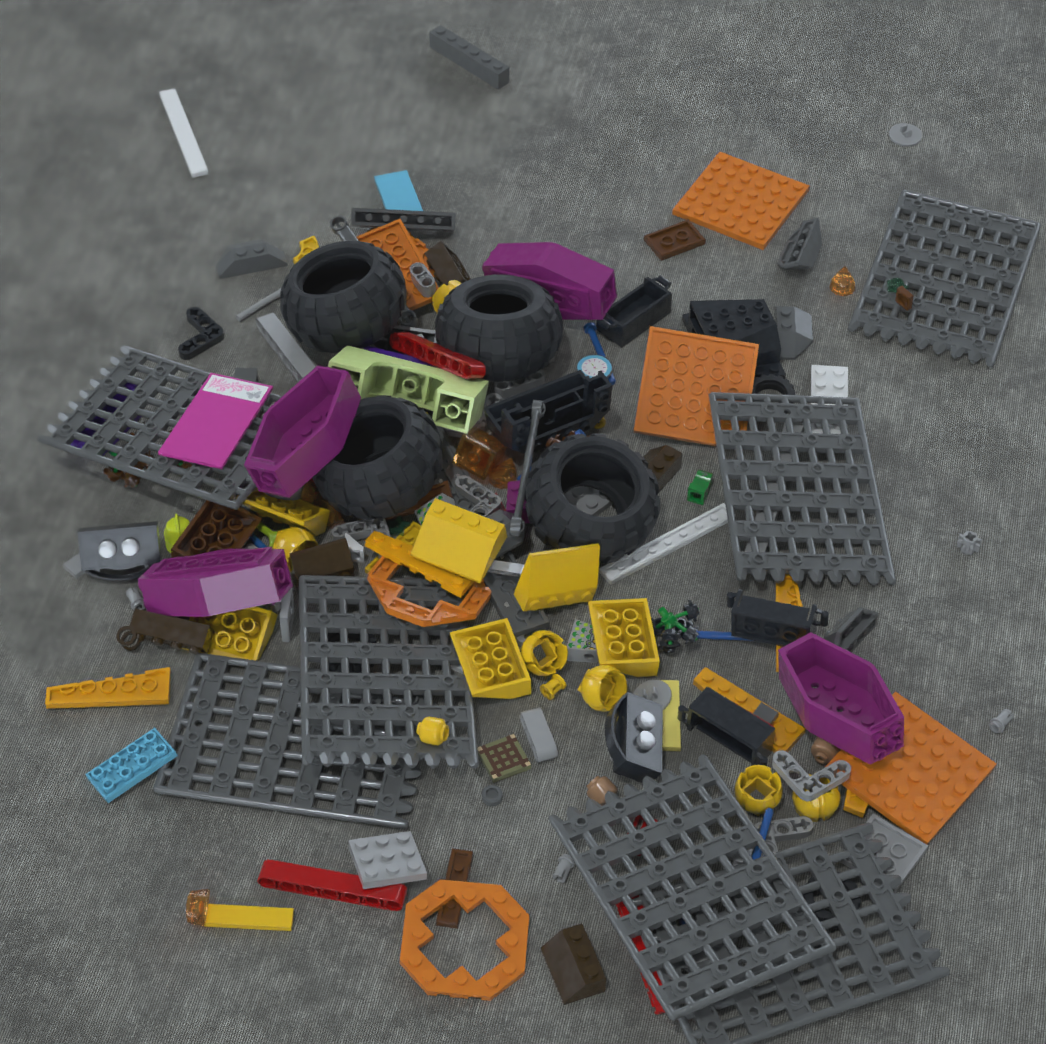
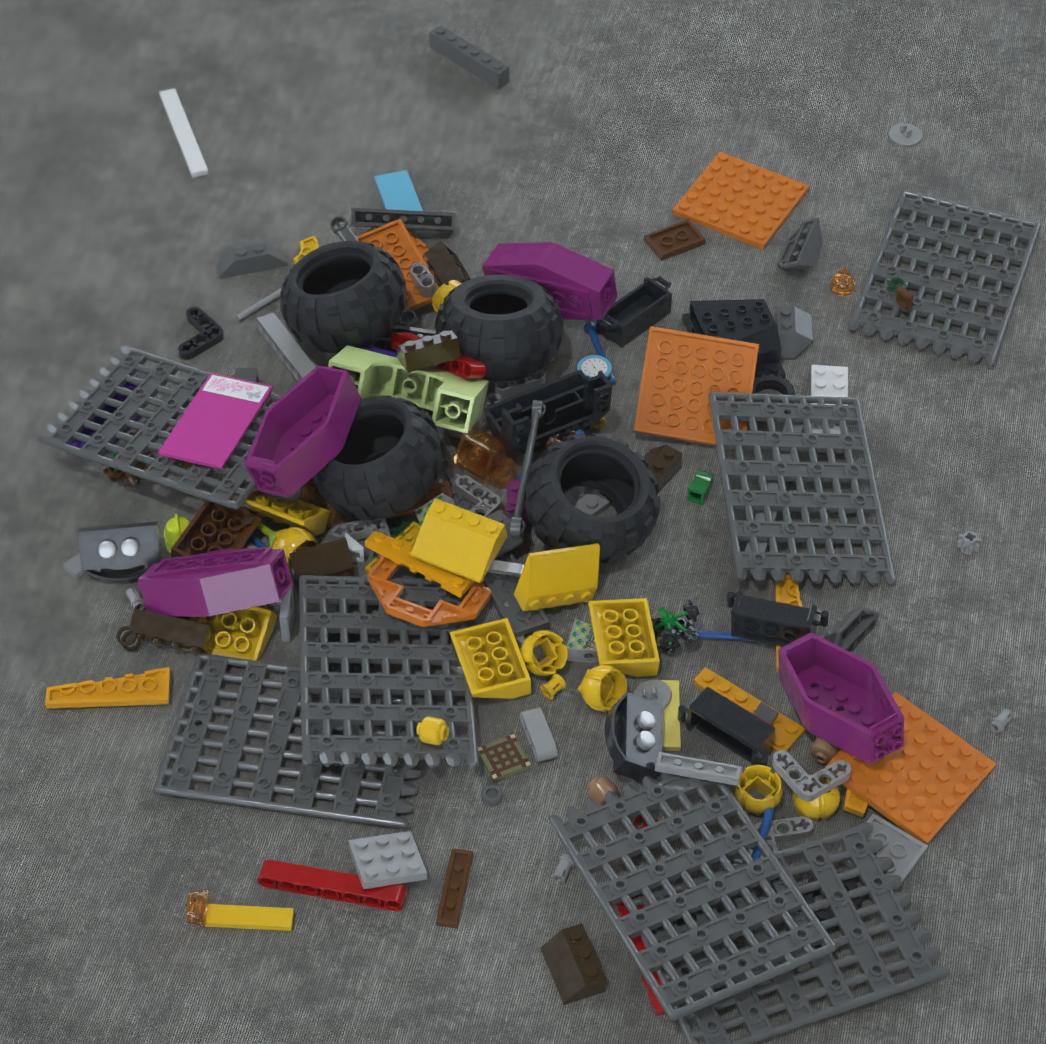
medium azure tile [85,728,178,803] -> none
orange plate [400,880,529,1001] -> none
white tile [599,503,728,585] -> none
none -> dark brown slope [396,330,461,373]
none -> light grey tile [655,752,742,786]

